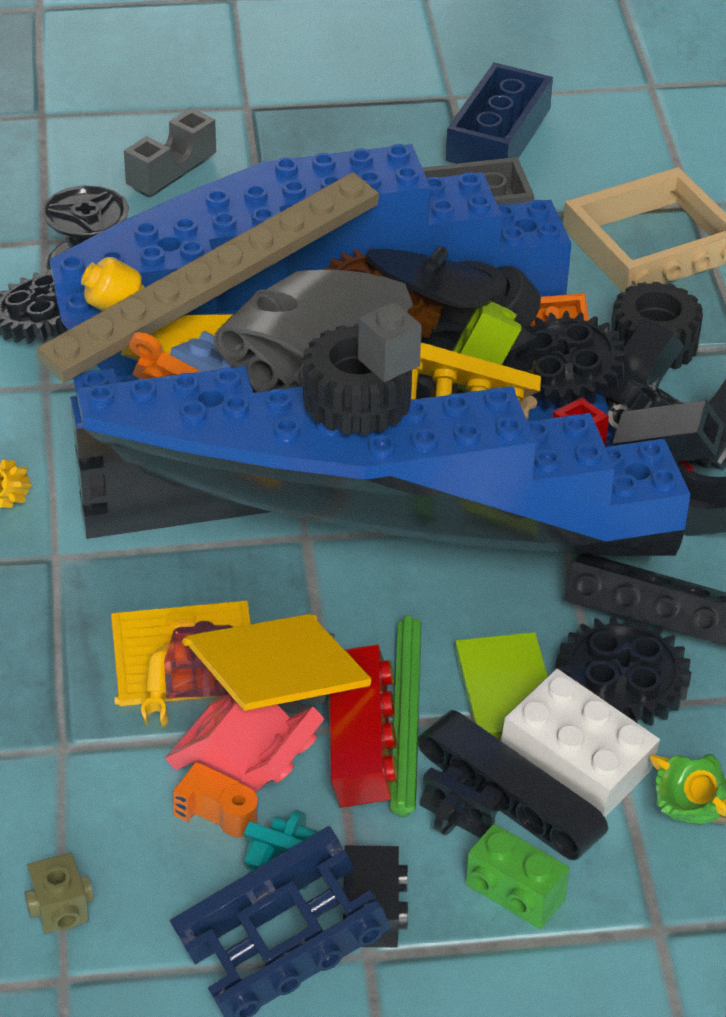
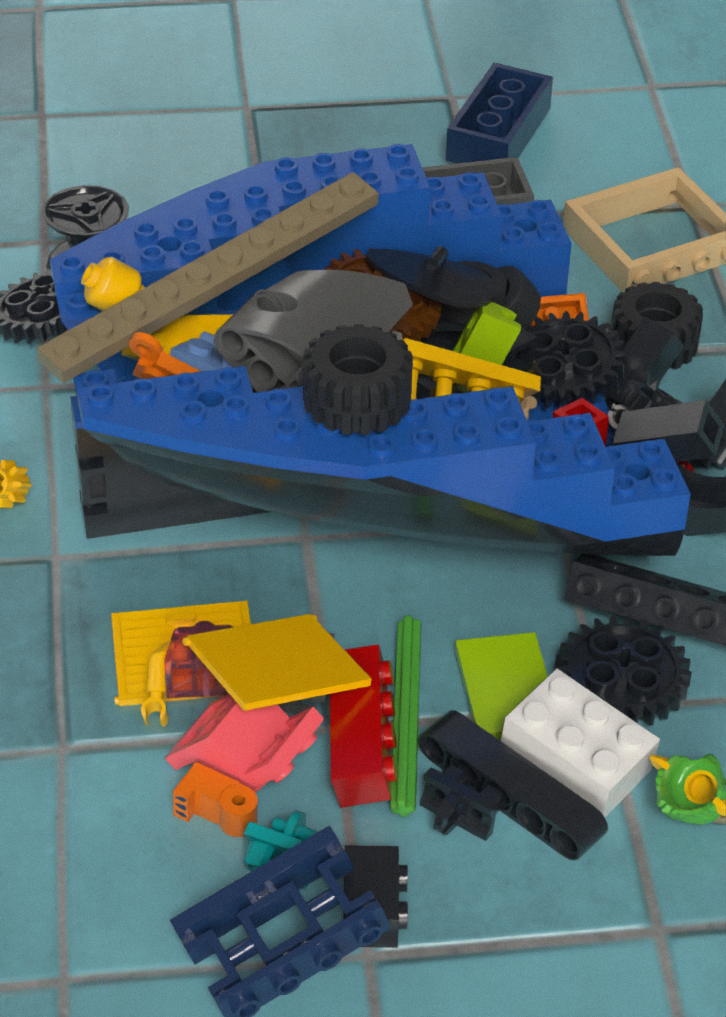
olive brick [24,852,94,934] -> none
dark grey arch [124,108,216,196] -> none
dark grey brick [358,302,422,382] -> none
bright green brick [466,823,570,929] -> none

